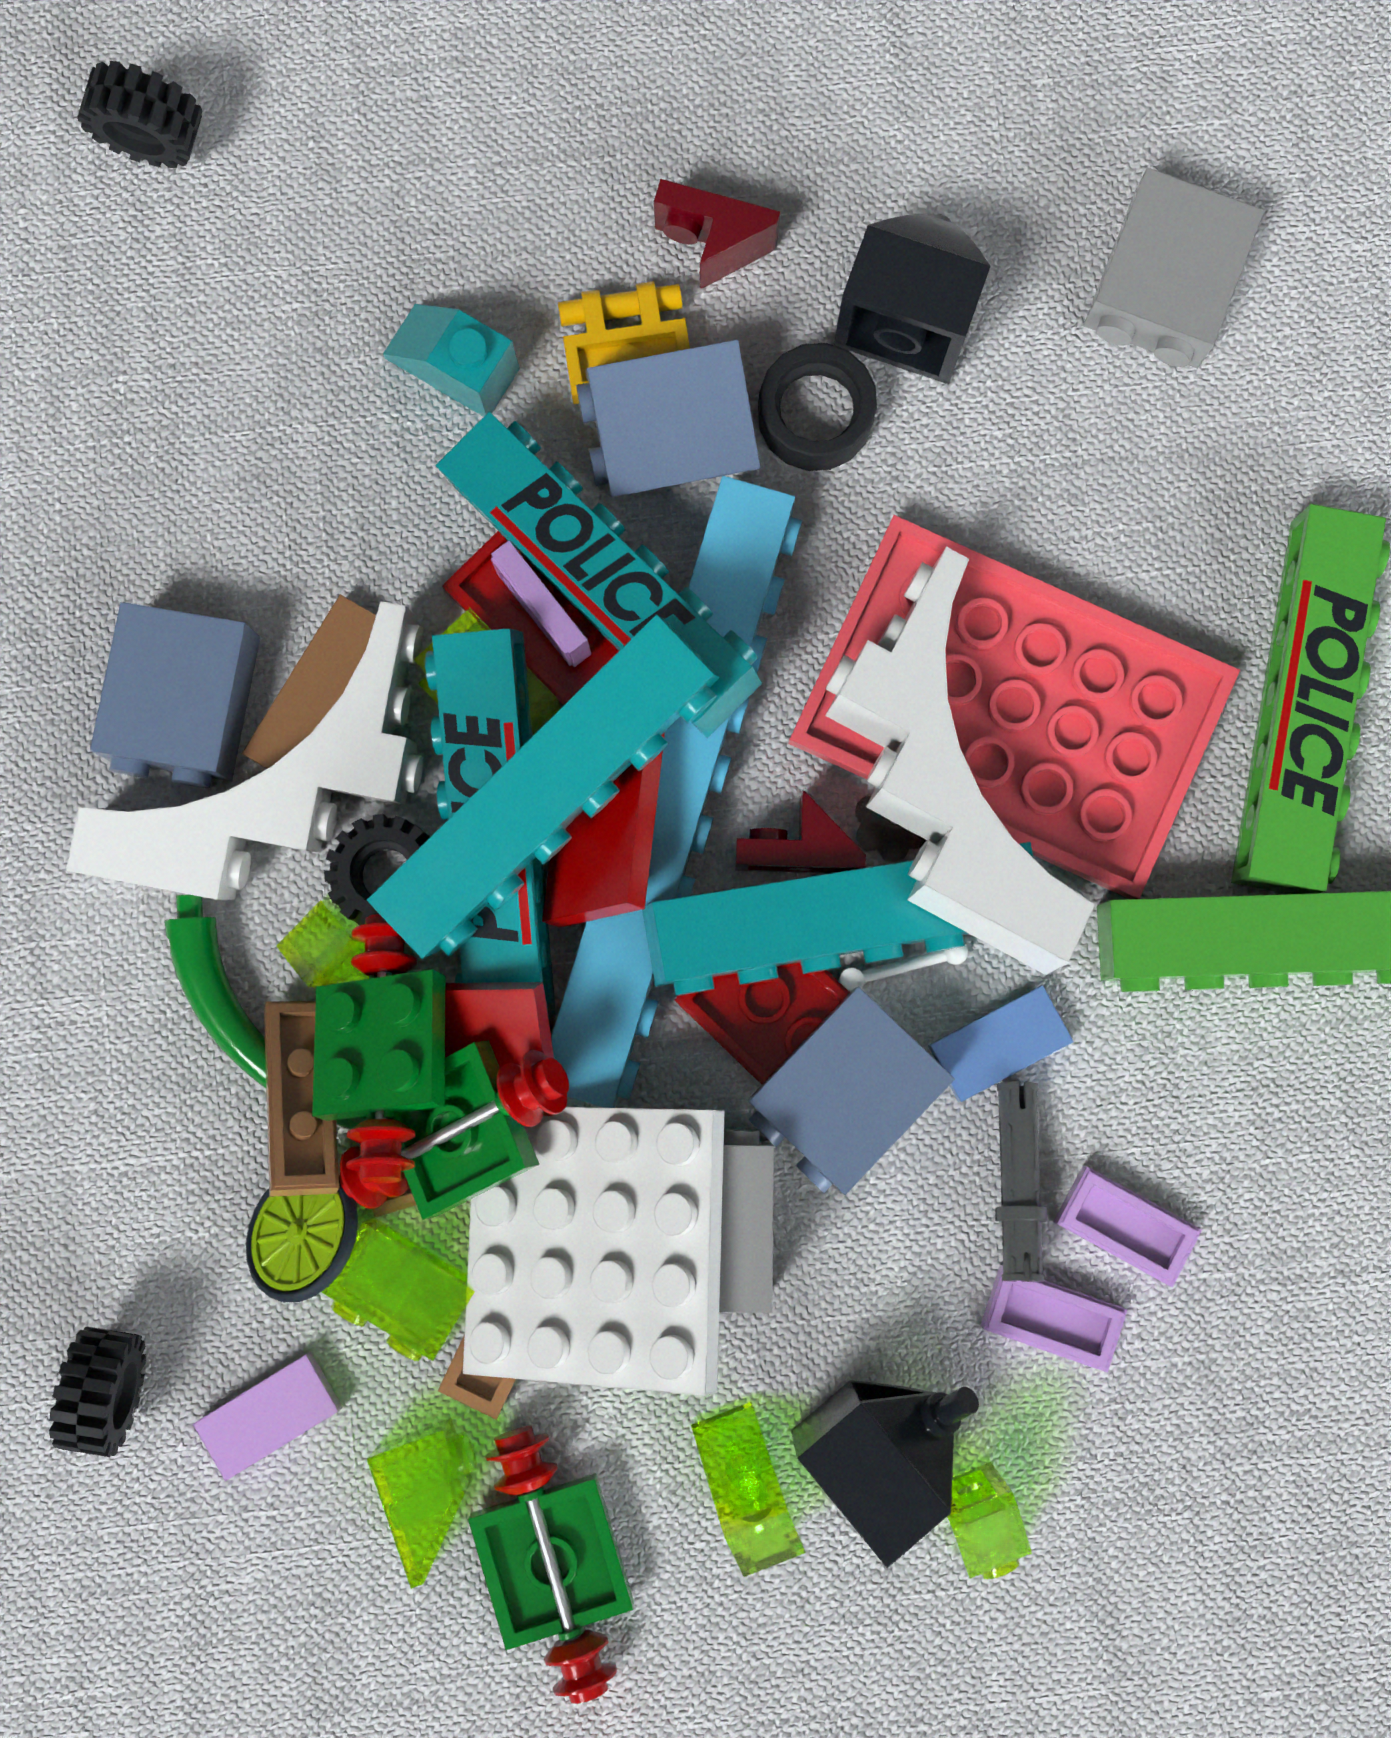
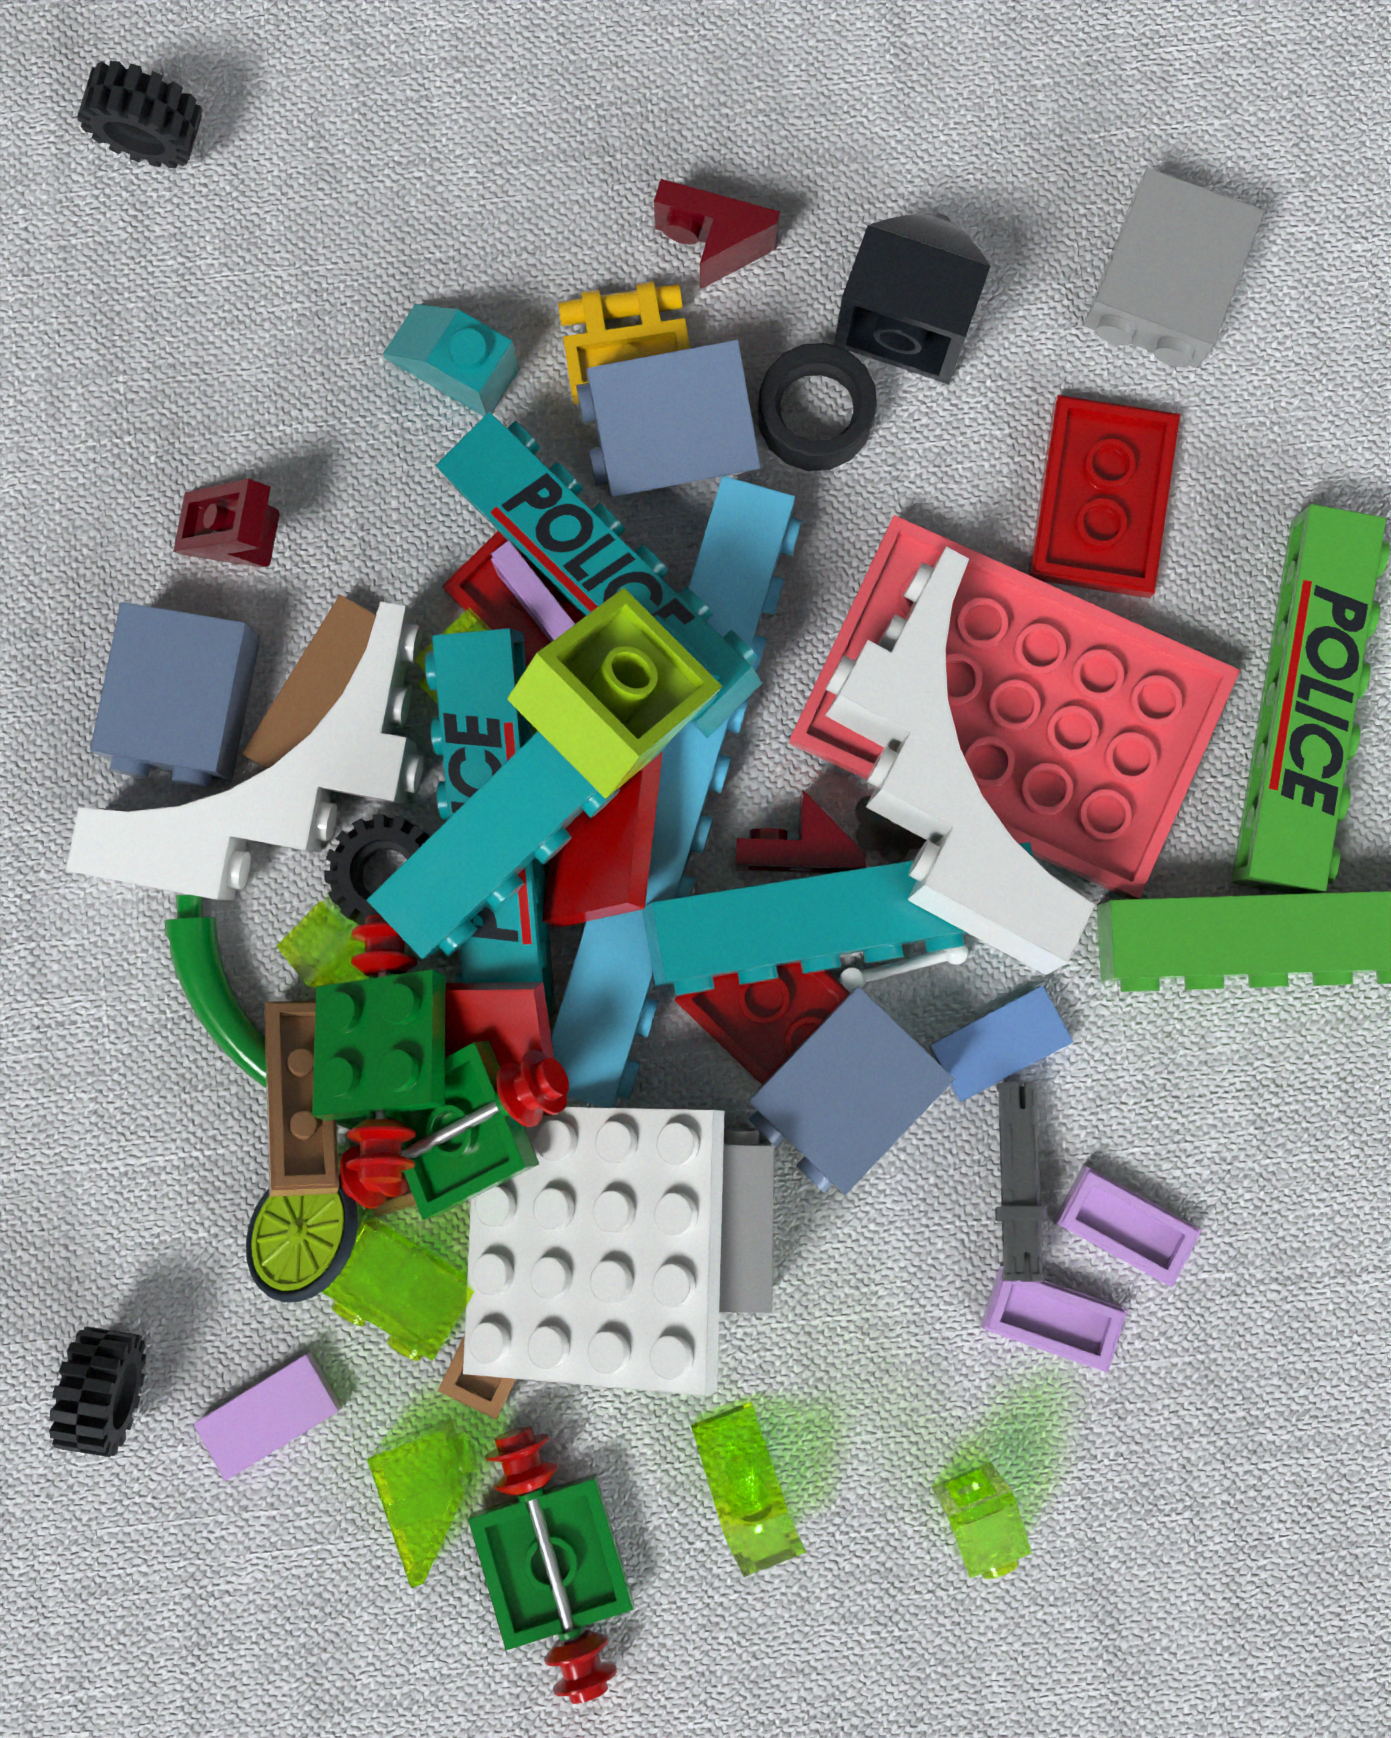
black piece [791,1380,979,1568] -> none
none -> dark red slope [173,478,280,567]
none -> lime slope [507,588,722,799]
none -> red tile [1028,395,1180,599]

